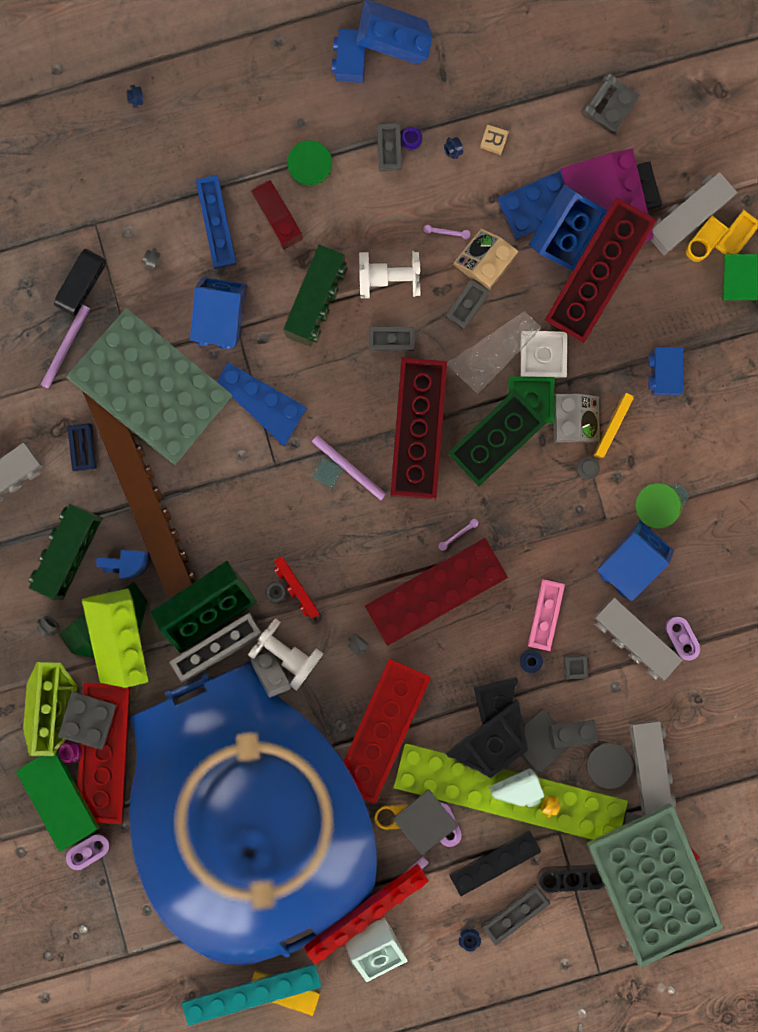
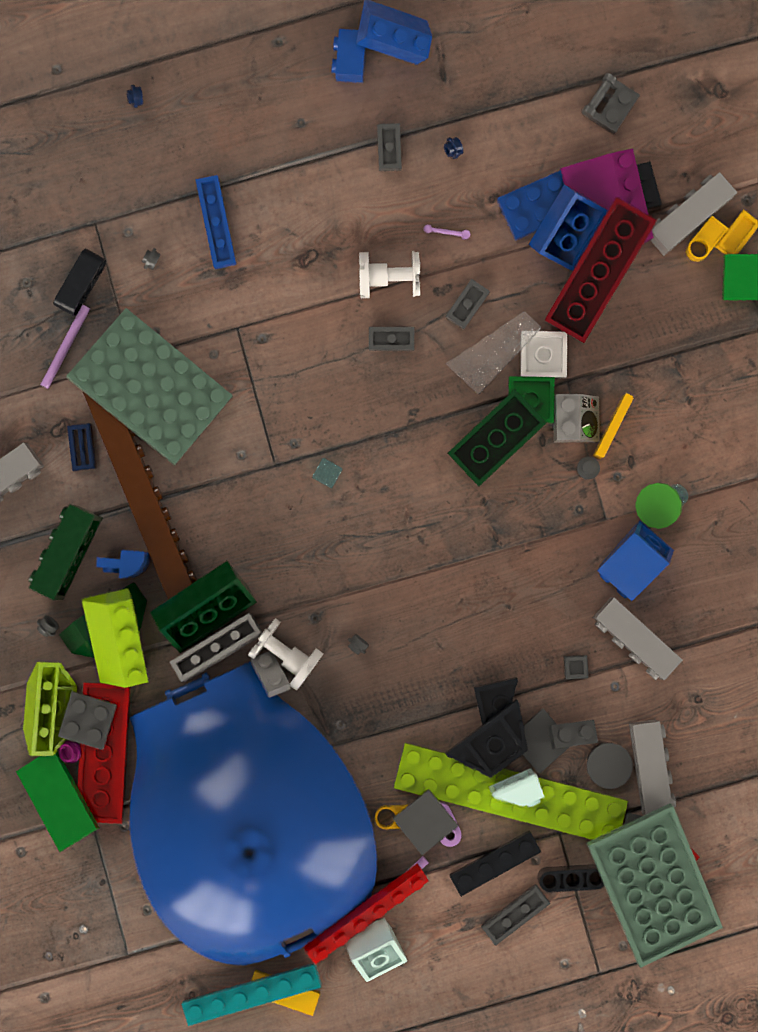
lavender plate [66,833,111,870] -> none
tan piece [176,733,332,909] -> none
blue slope [190,277,247,349] -> none
blue wing [217,363,307,447] -> none
dark red slope [251,180,303,250] -> none
dark grey plate [265,581,288,604] -> none
red plate [273,556,320,619] -> none
dark green brick [283,244,348,347] -> none
green tile [287,140,332,187] -> none
lavender bar [312,435,386,501] -> none
red plate [343,658,431,804] -> none
dark red brick [365,538,508,646] -> none
dark red brick [390,357,447,500] -> none
dark purple plate [400,127,423,150] -> none
lavender hinge [438,519,479,551] -> none
tan slope [453,229,519,291] -> none
dark blue plate [458,929,481,952] -> none
tan tile [480,125,509,155] -> none
dark blue plate [520,650,543,673] -> none
bright pink tile [527,579,565,651] -> none
yellow plate [541,795,561,818] -> none
blue brick [648,347,683,396] -> none
lavender plate [665,617,700,660] -> none

